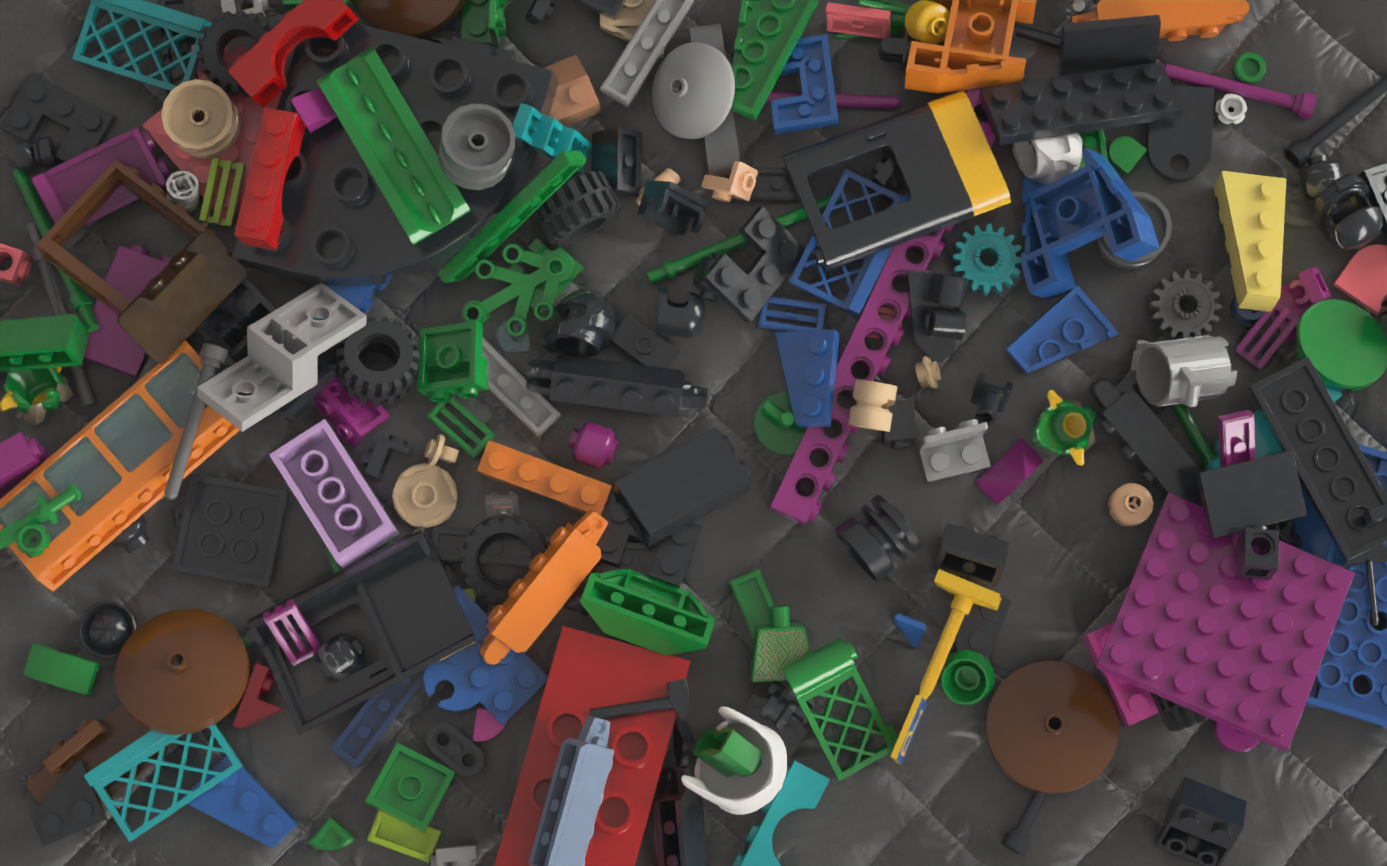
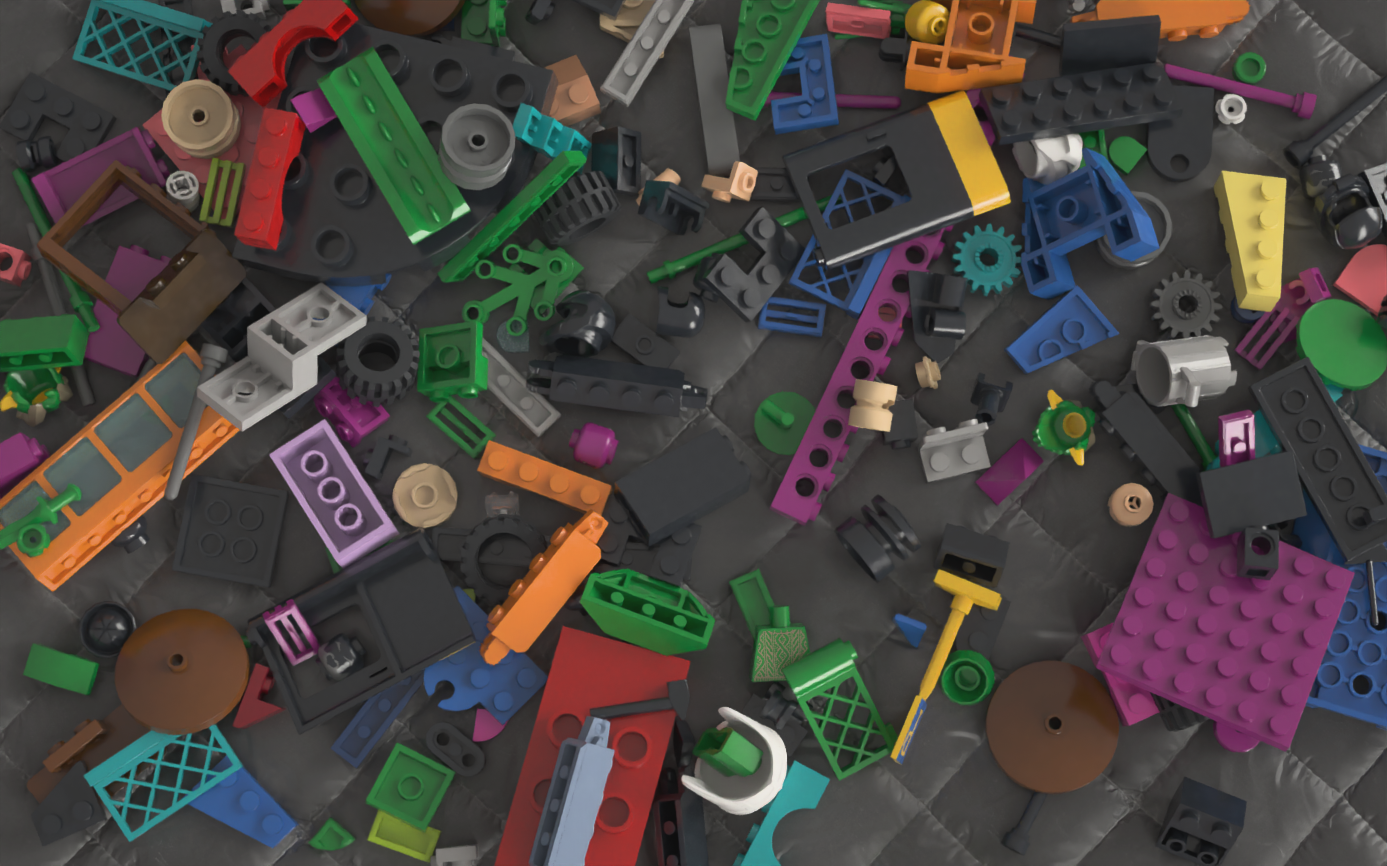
tan plate [424,434,459,466] -> none
light grey dish [651,42,735,139] -> none
blue wing [775,329,840,427] -> none

